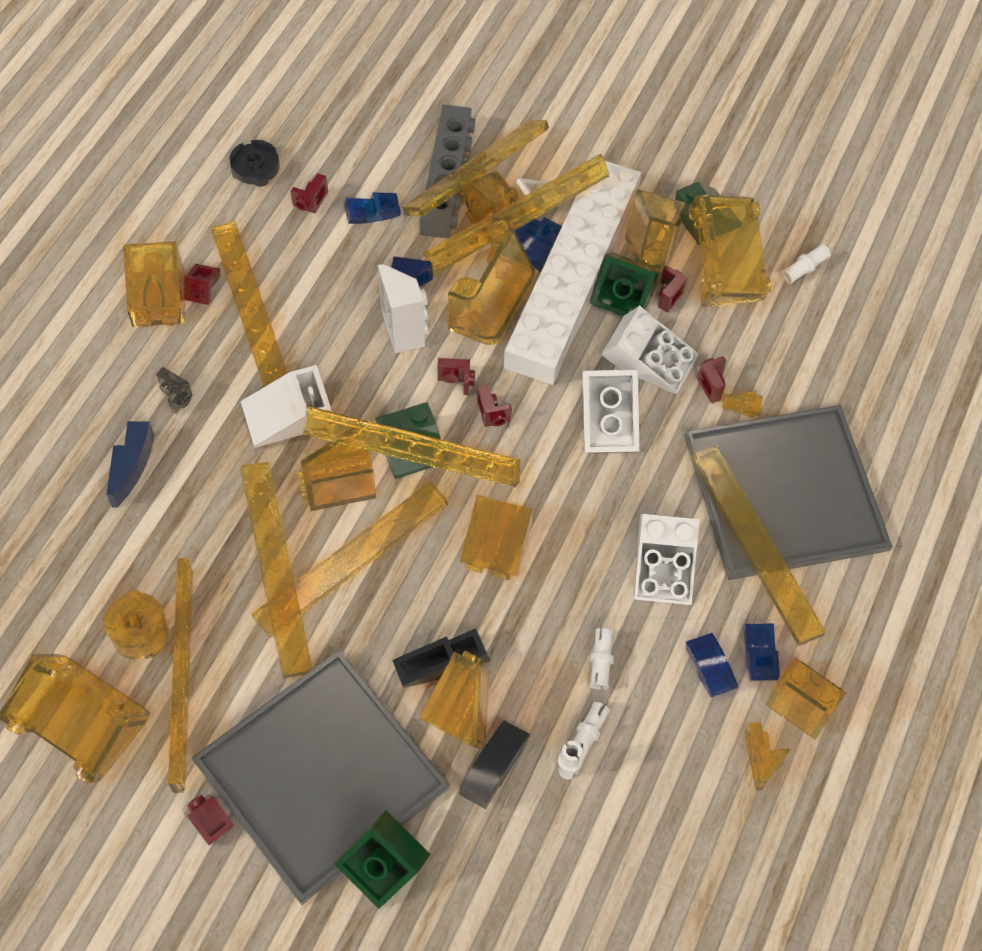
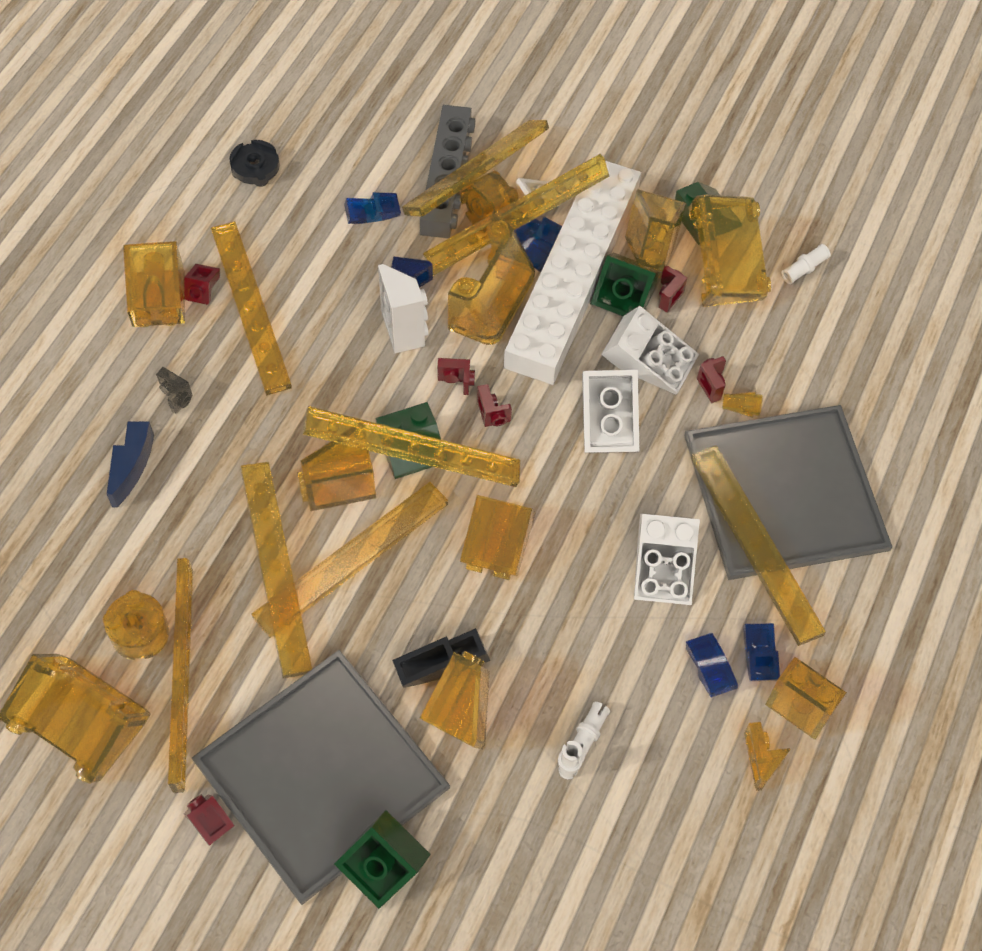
white slope [241,365,334,448] -> none
dark red bracket [290,173,328,213] -> none
black slope [459,720,530,809] -> none
white pin [590,628,614,690] -> none

